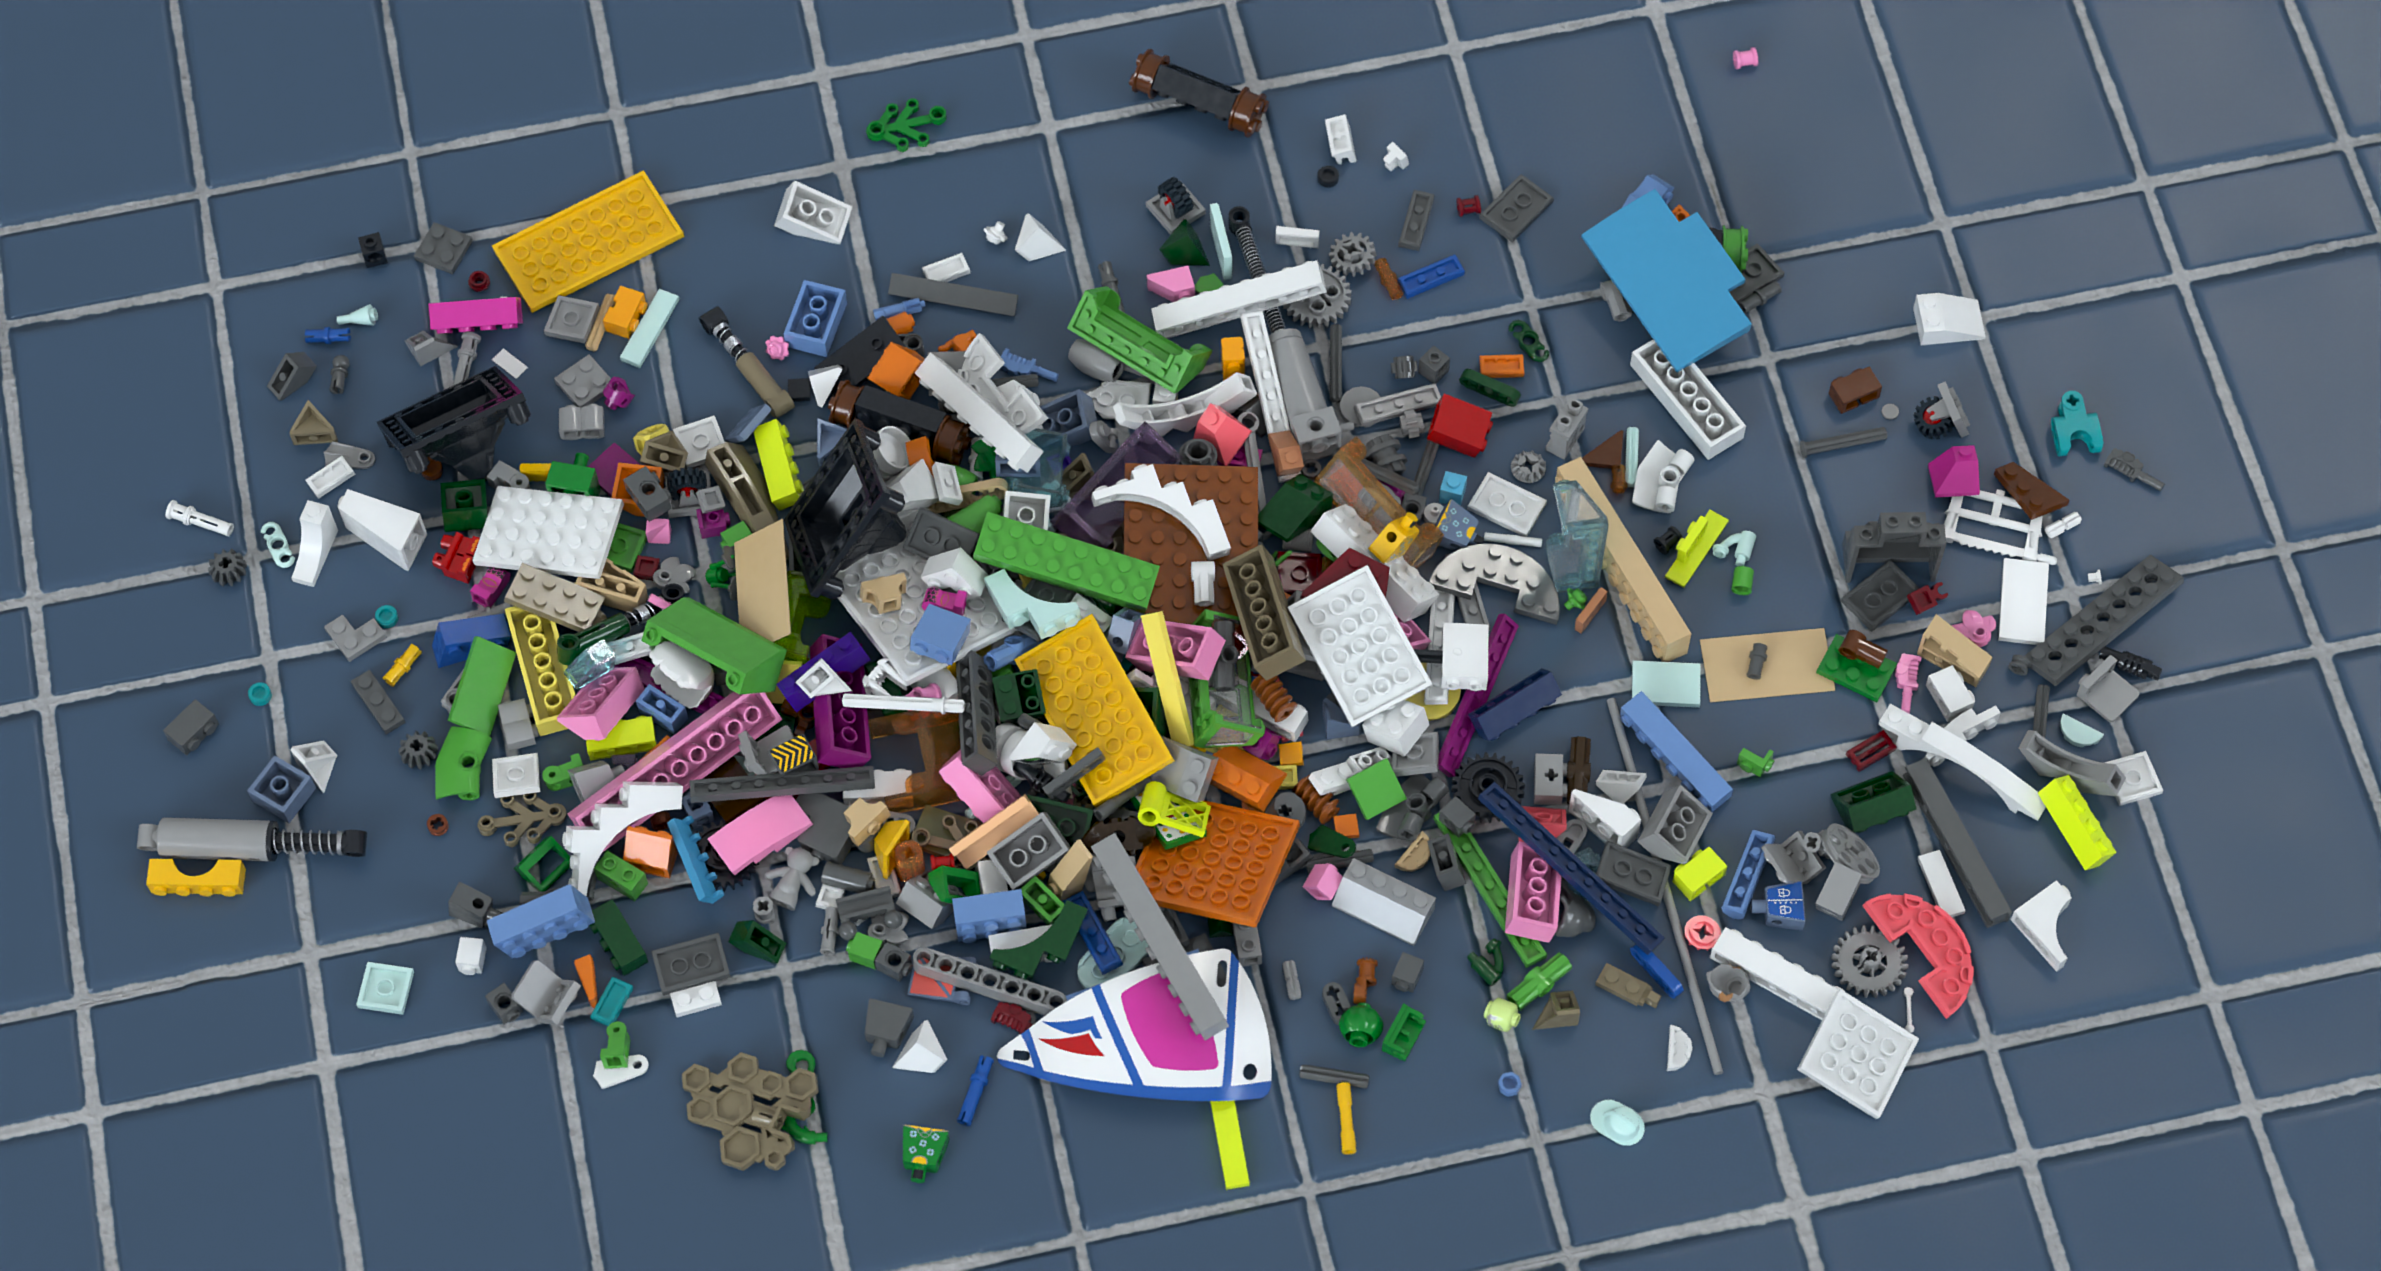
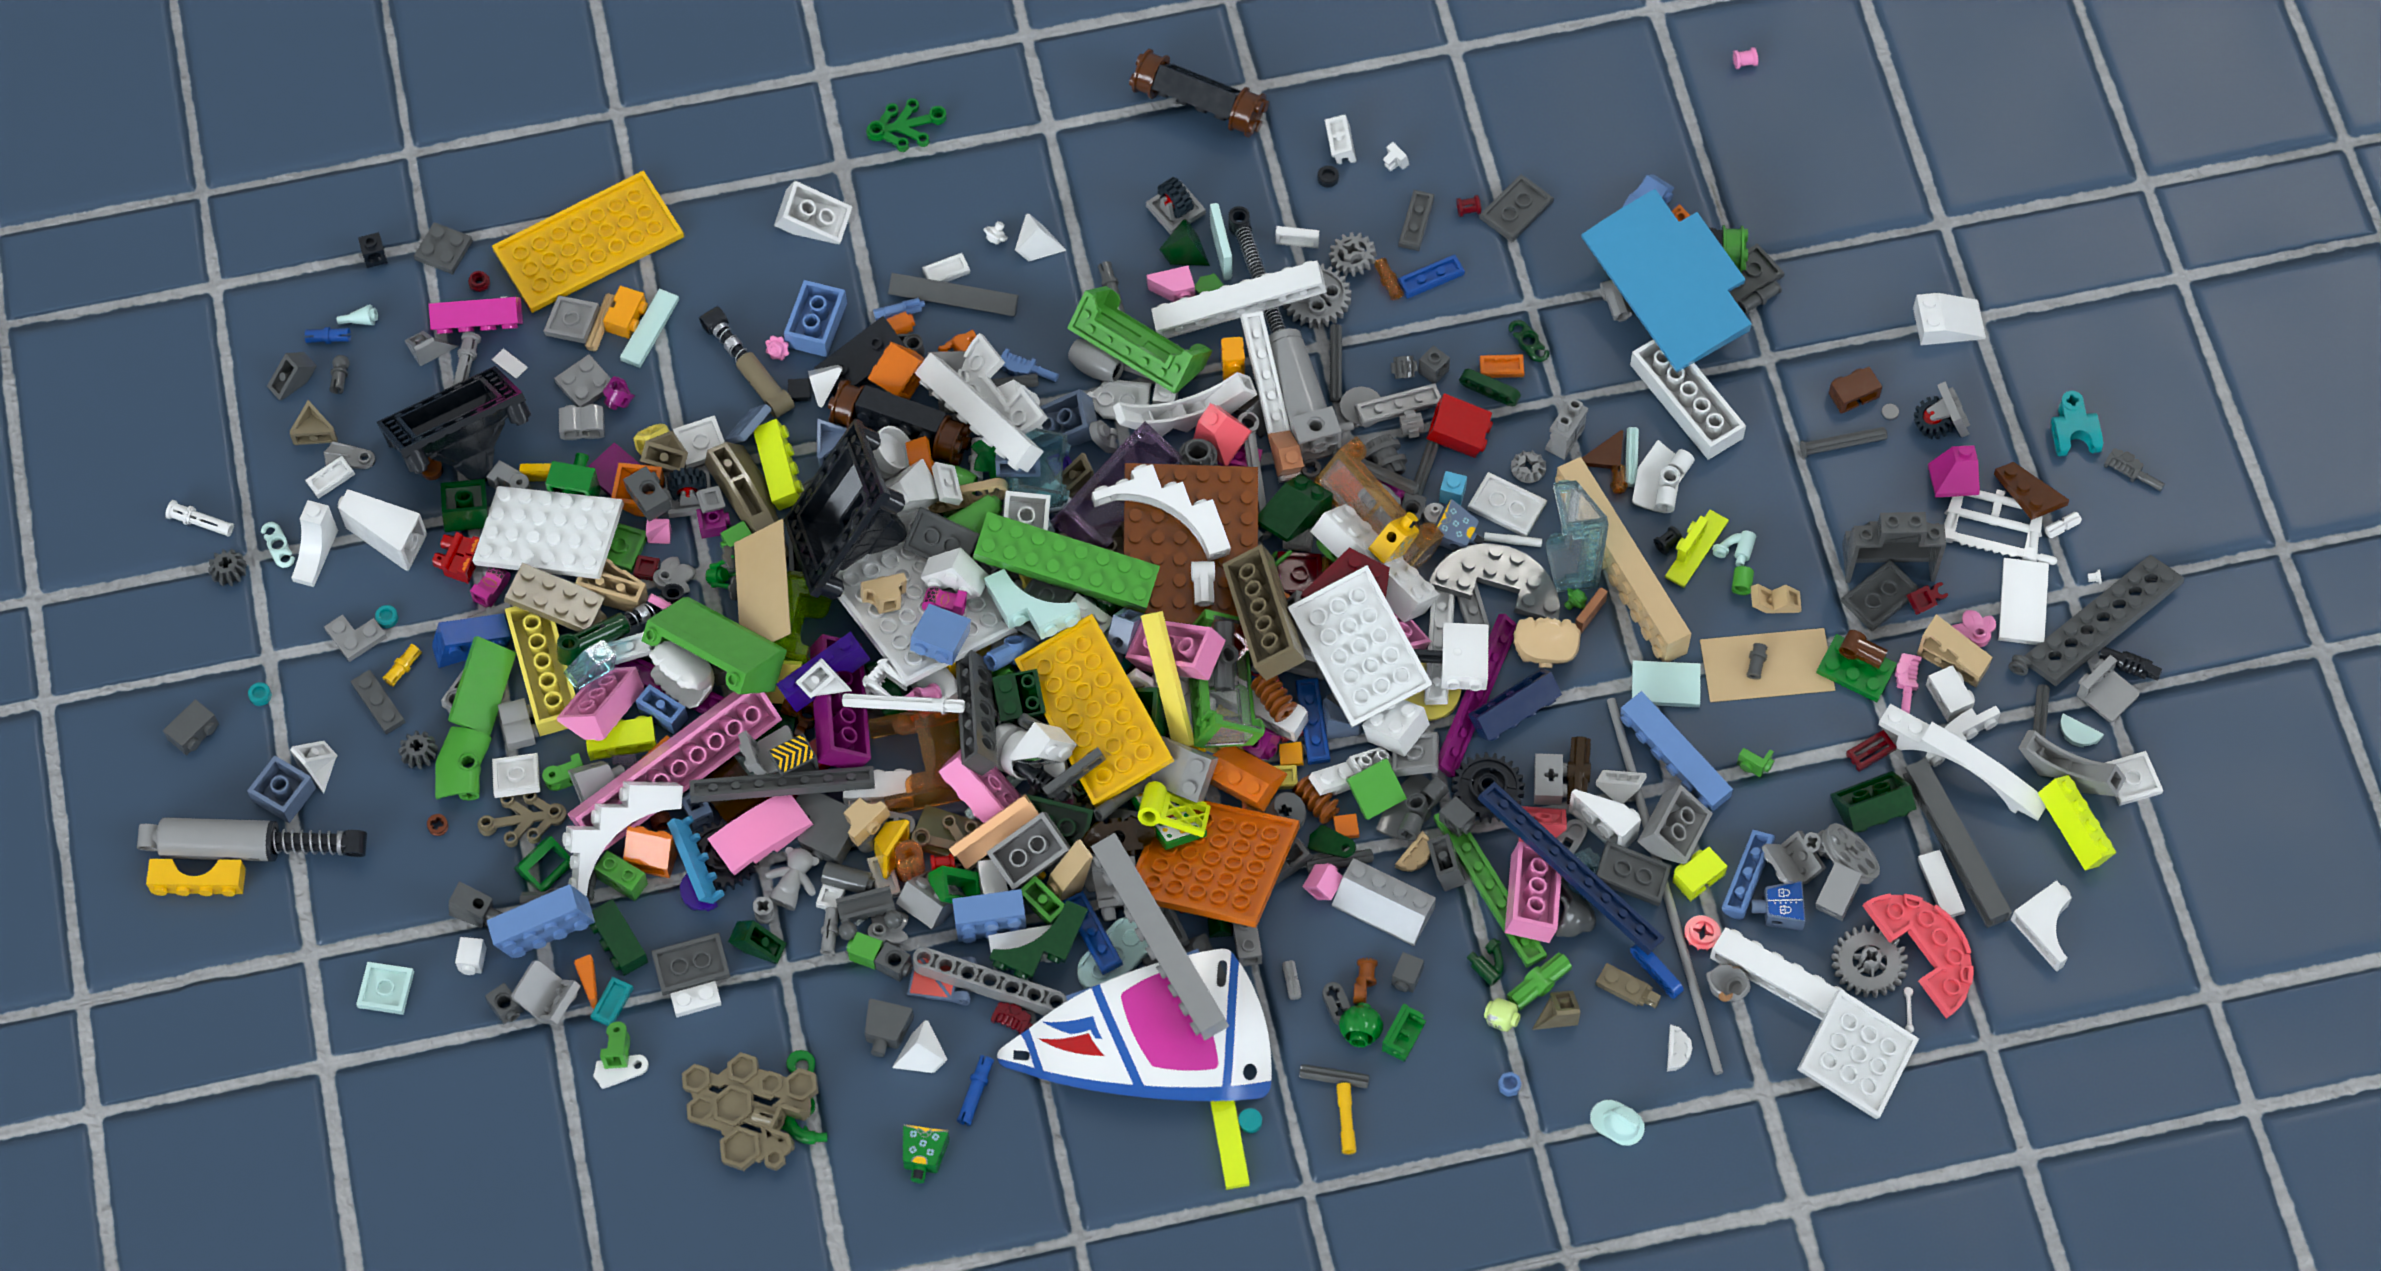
none -> dark purple tile [680,873,718,911]
none -> teal tile [1239,1108,1262,1133]
none -> blue tile [1295,678,1330,765]
none -> tan animal [1513,617,1581,668]
none -> tan slope [1751,584,1802,613]

